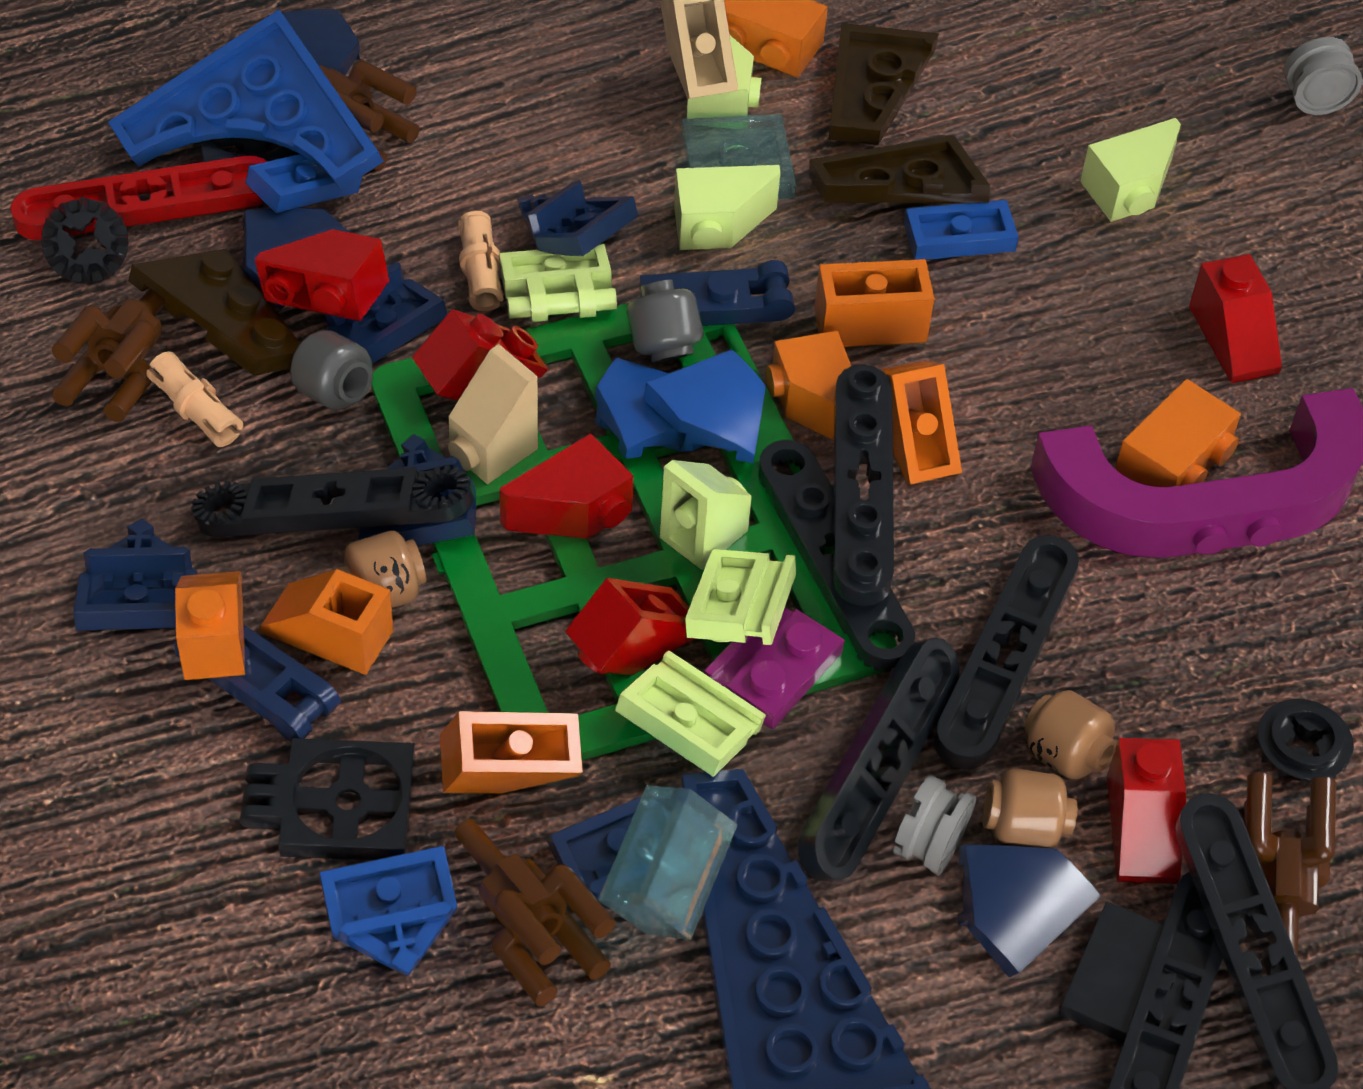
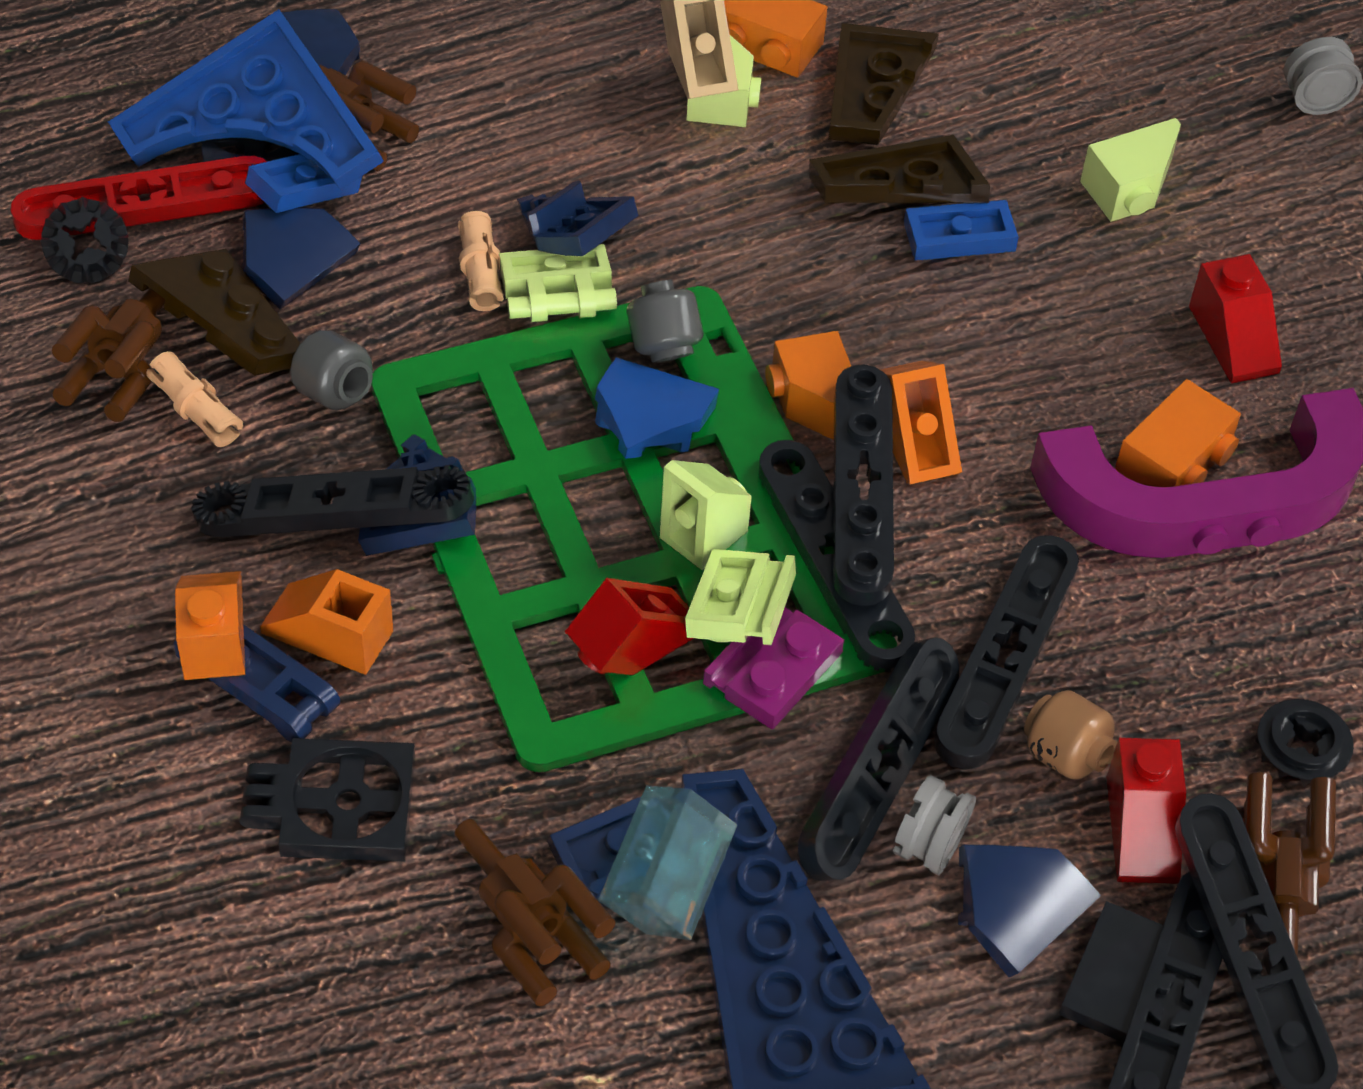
dark blue slope [73,518,198,630] -> none
red slope [254,229,390,321] -> none
blue slope [320,846,457,976] -> none
dark blue slope [325,263,447,364] -> none
medium nougat head [335,531,427,608] -> none
red slope [412,309,548,401] -> none
orange slope [440,711,583,794] -> none
tan slope [448,344,538,485] -> none
red slope [499,433,634,539] -> none
yellowish green plate [615,650,766,777] -> none
dark blue plate [639,260,795,326] -> none
blue slope [643,349,766,463] -> none
yellowish green slope [674,165,780,250] -> none
clear light blue tile [682,114,796,199] -> none
orange brick [814,259,935,347] -> none
medium nougat head [982,768,1077,849] -> none

